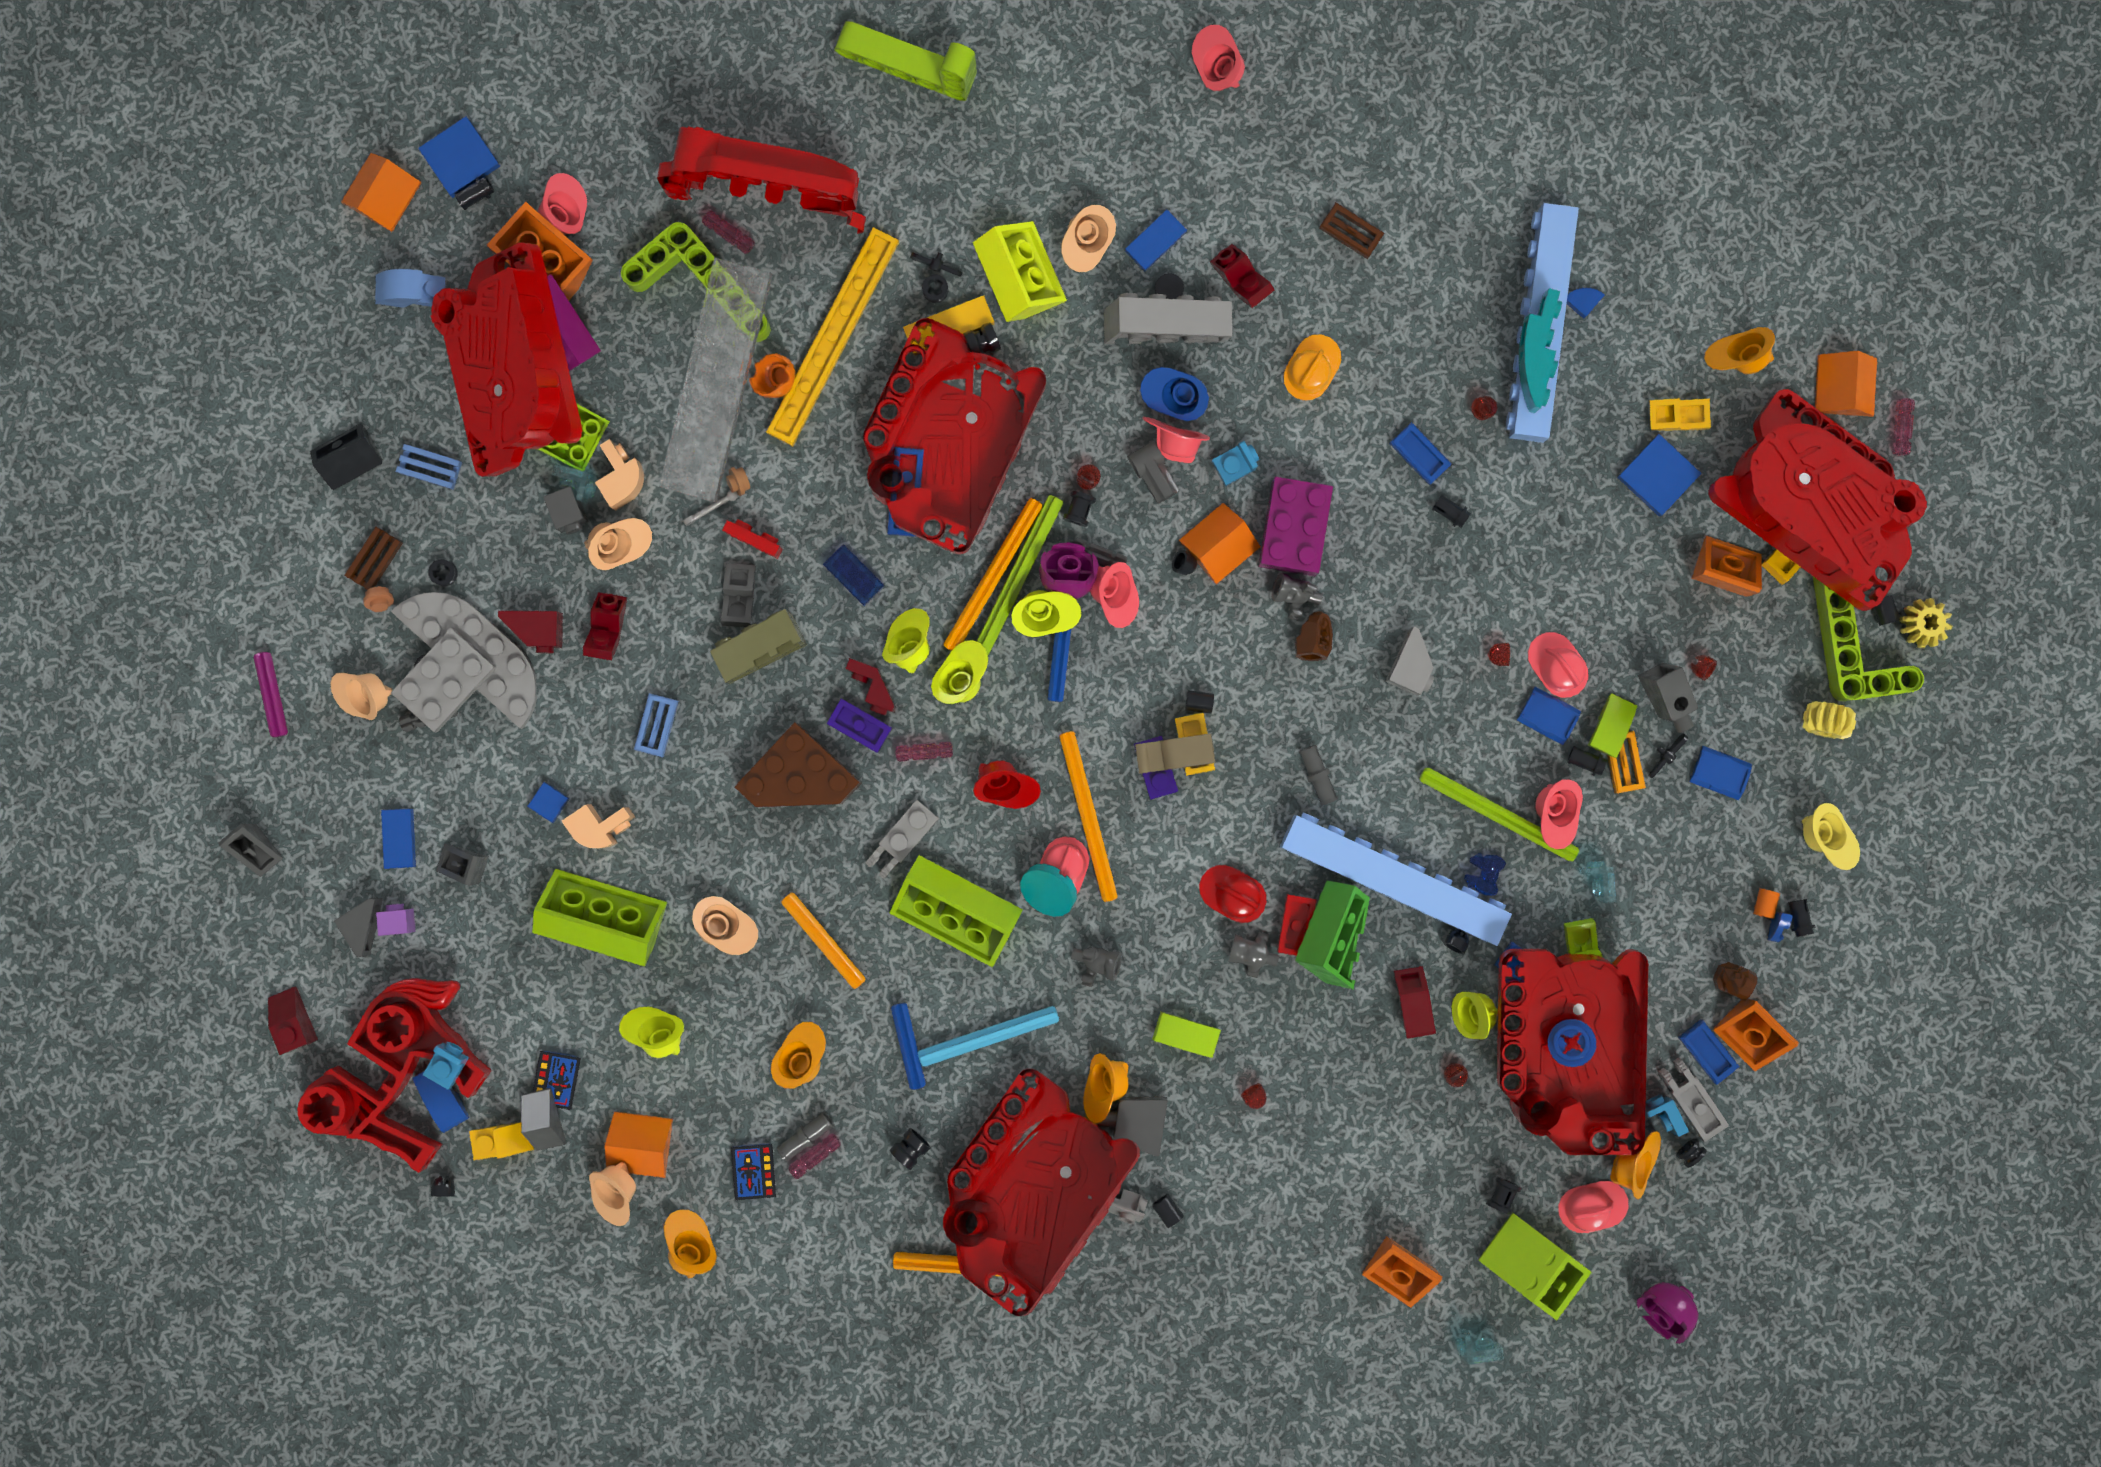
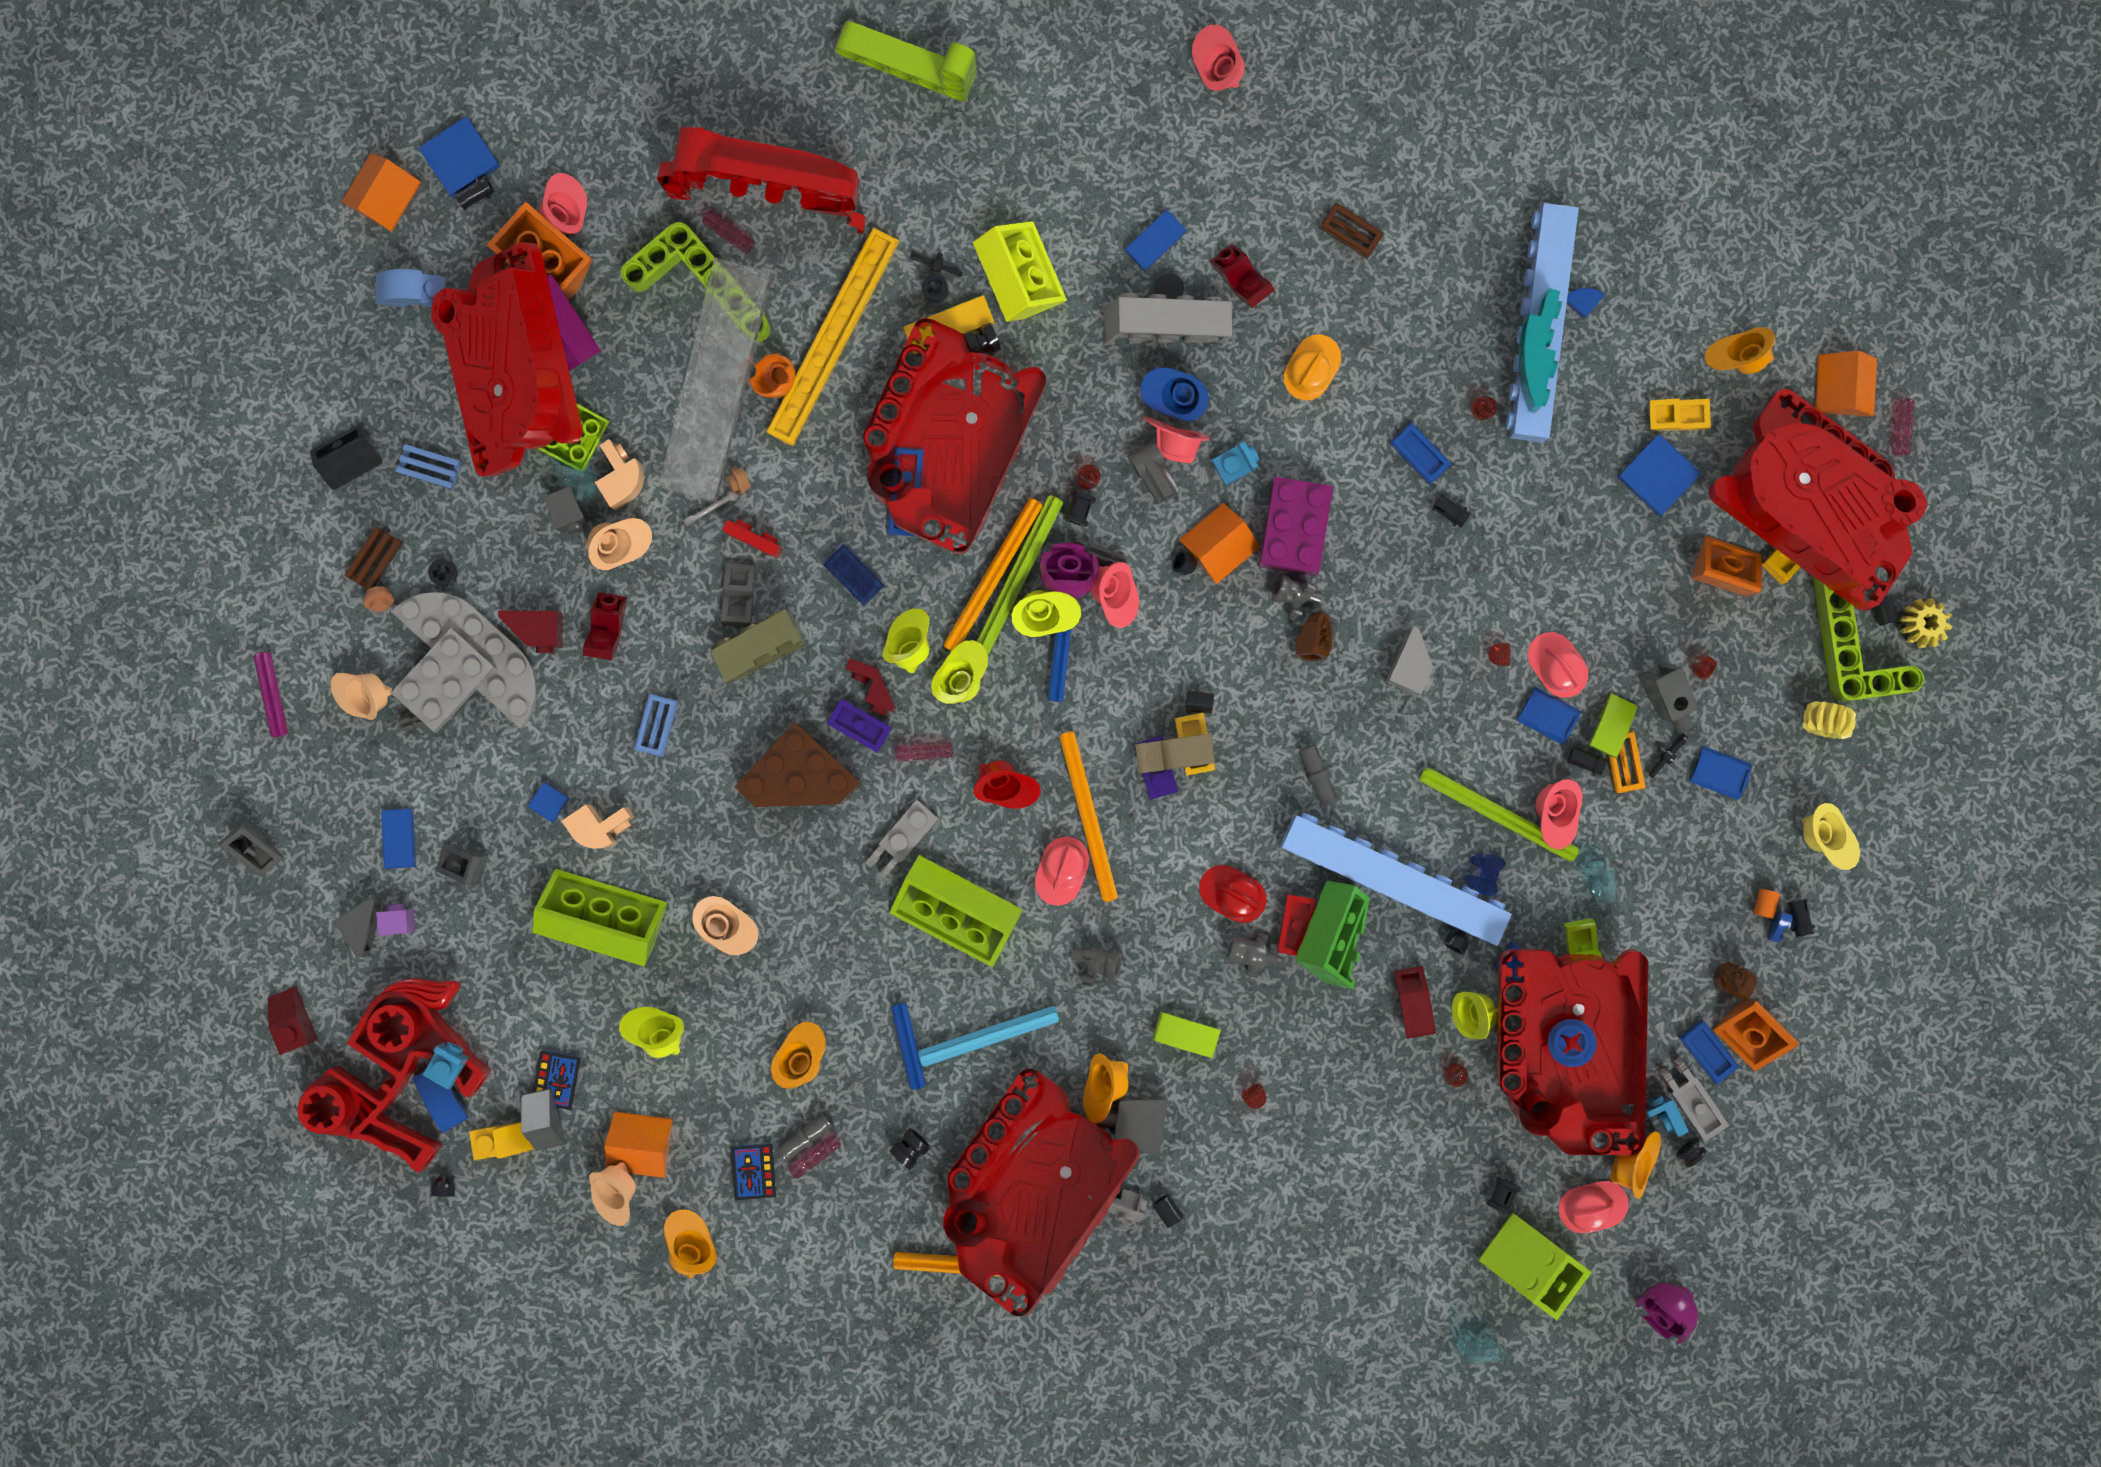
light orange axle [781,893,866,989] -> none
teal tile [1020,864,1077,917] -> none
light nougat piece [1061,205,1116,272] -> none
orange slope [1362,1236,1442,1308] -> none

